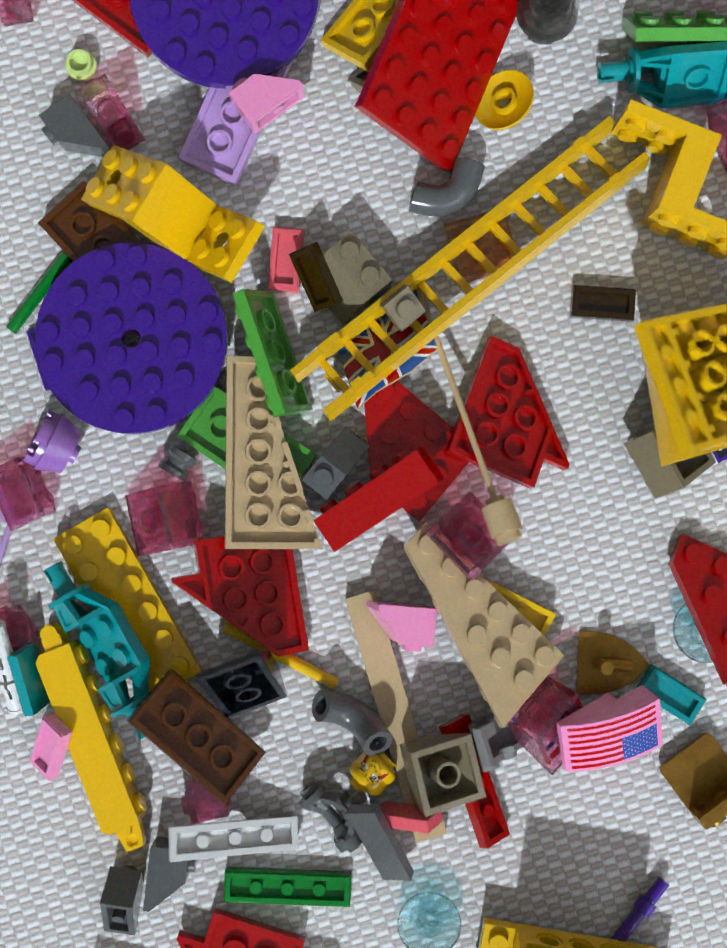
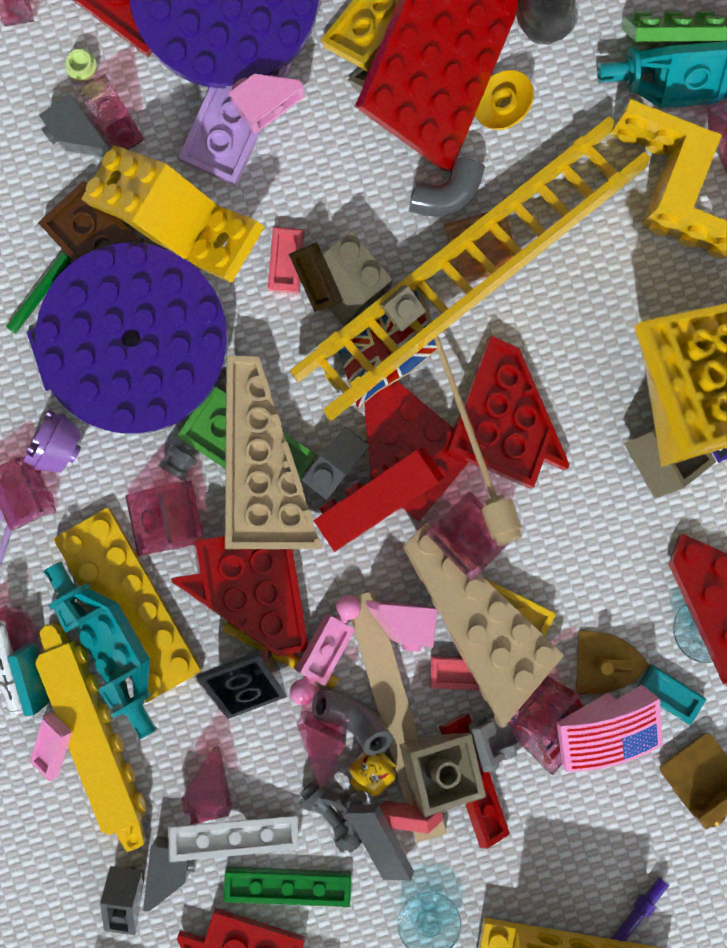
reddish brown tile [126,669,266,805] -> none
bright green plate [233,289,313,417] -> none
dark brown tile [569,285,636,322] -> none
none -> bright pink plate [289,595,361,705]
none -> clear pink slope [297,710,347,788]
none -> coral tile [430,655,481,690]

